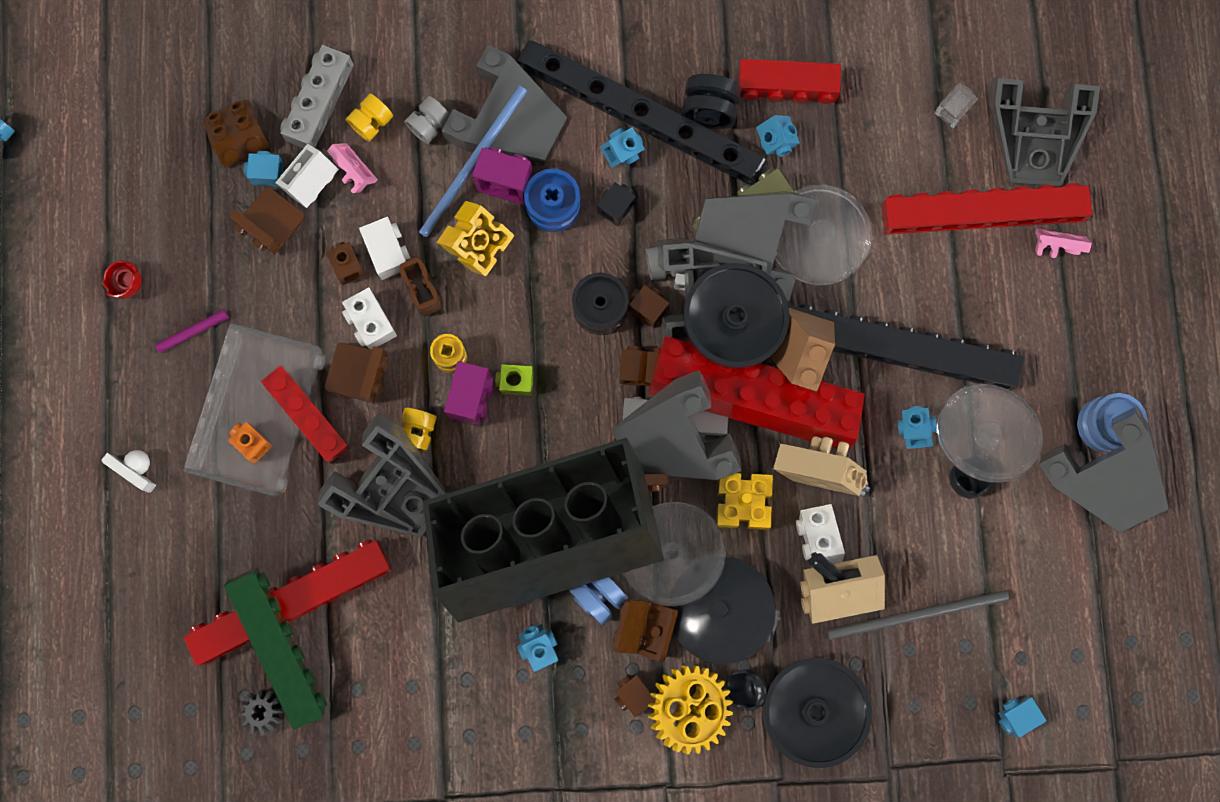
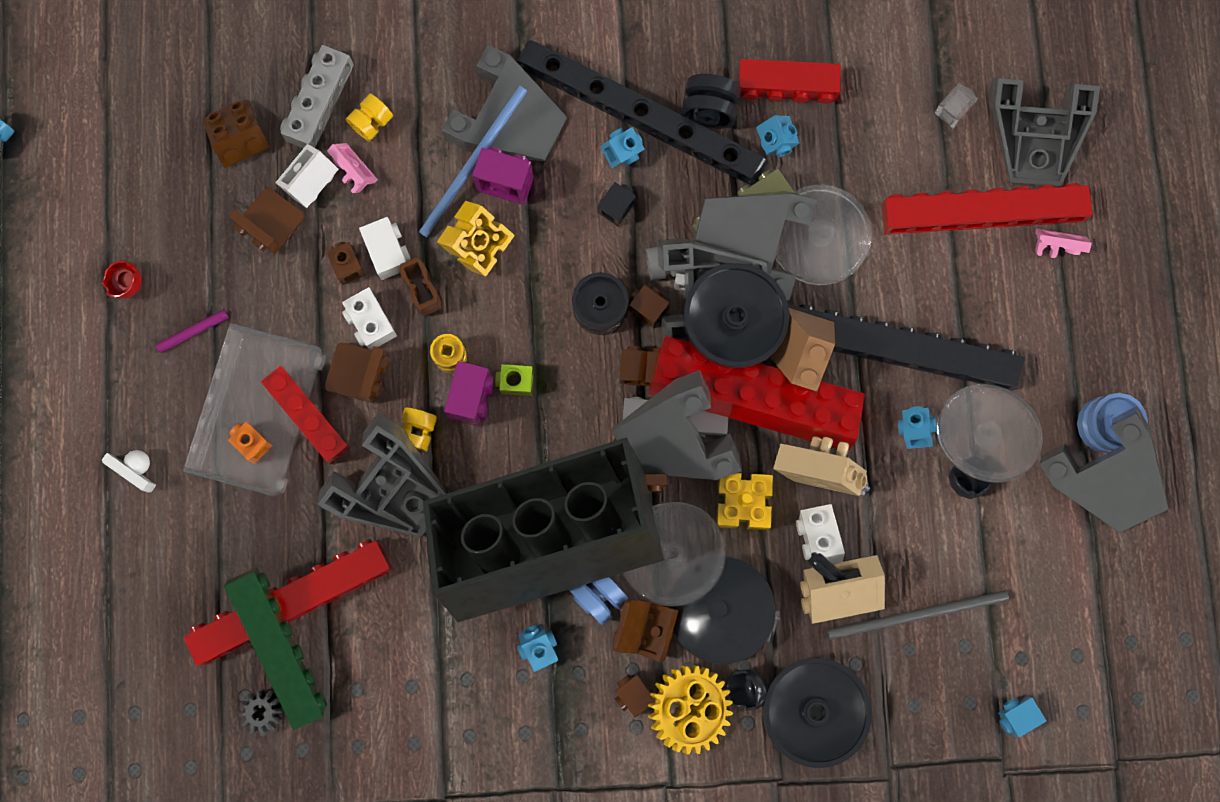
dark azure brick [244,151,285,187] -> none
light grey wheel [404,96,450,144] -> none
blue wheel [524,169,581,232] -> none

